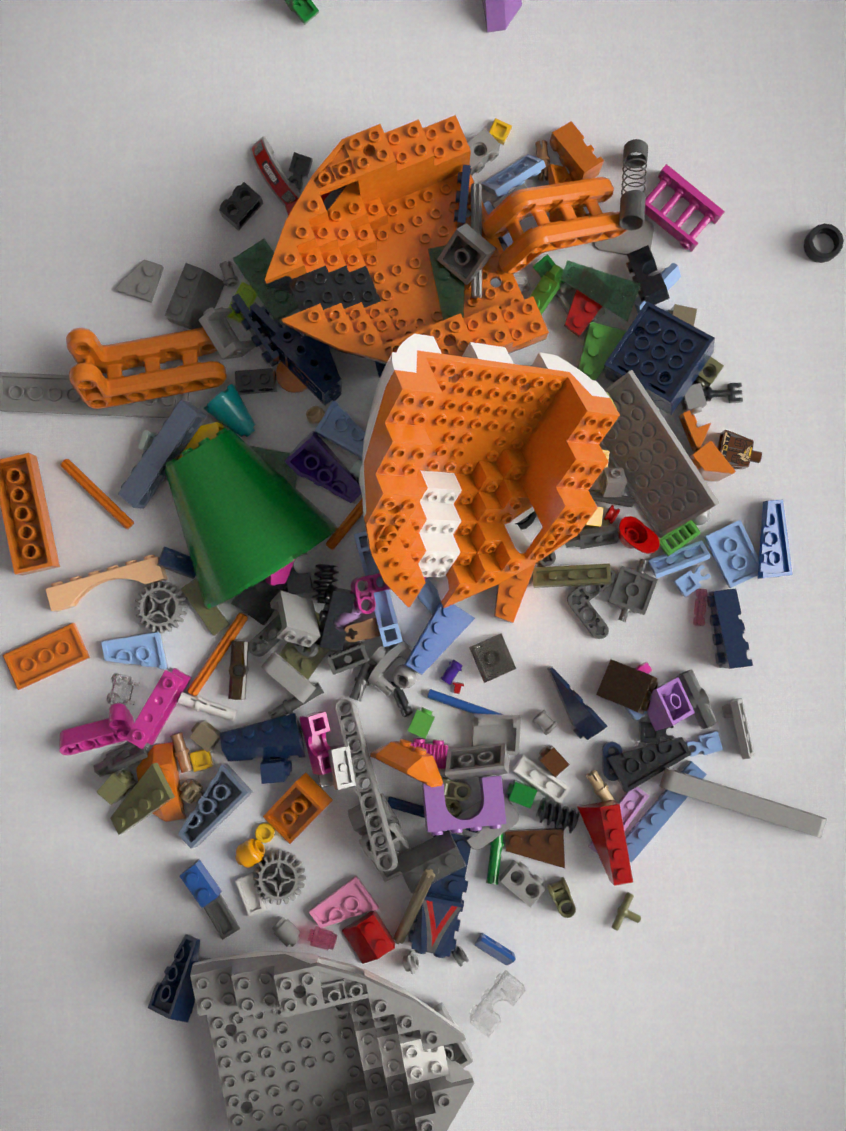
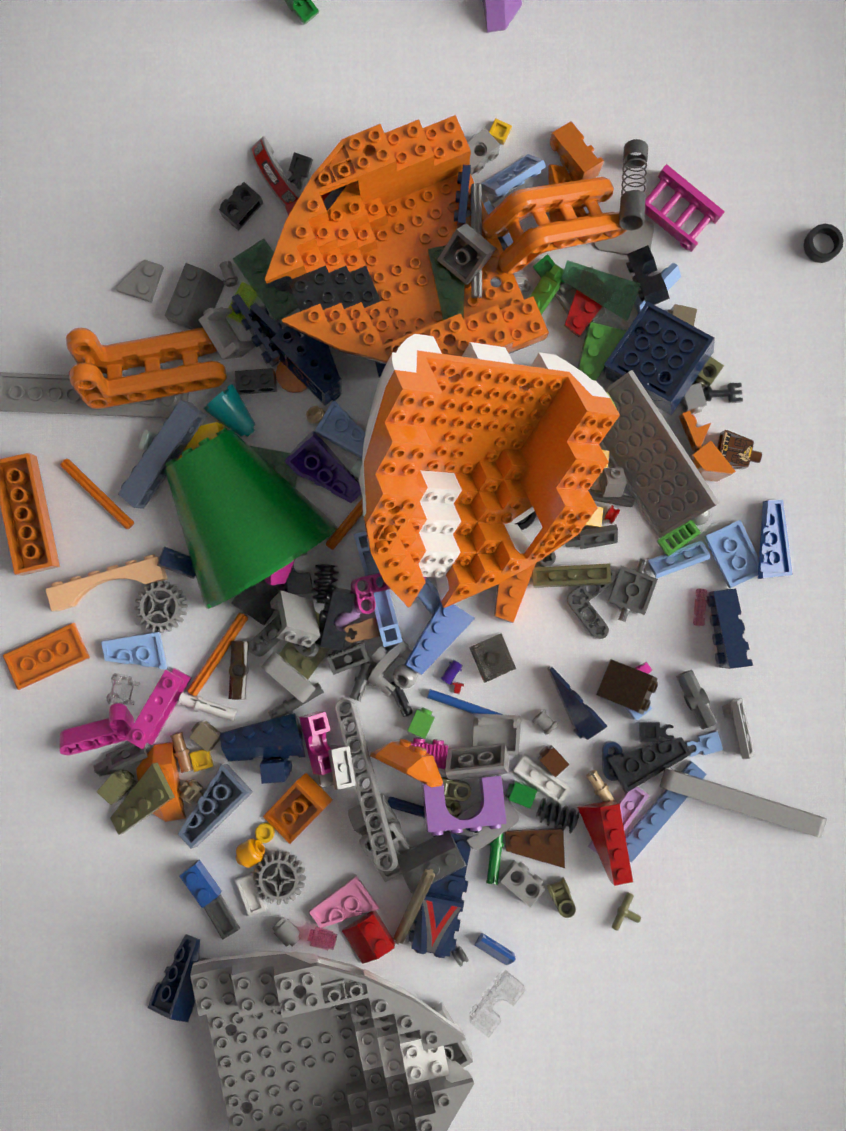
olive tile [181,578,230,636] -> none
light grey plate [403,951,419,974] -> none
medium nougat pin [535,140,550,181] -> none
red piece [618,516,660,554] -> none
medium lavender slope [647,677,695,731] -> none
light blue plate [673,565,711,597] -> none

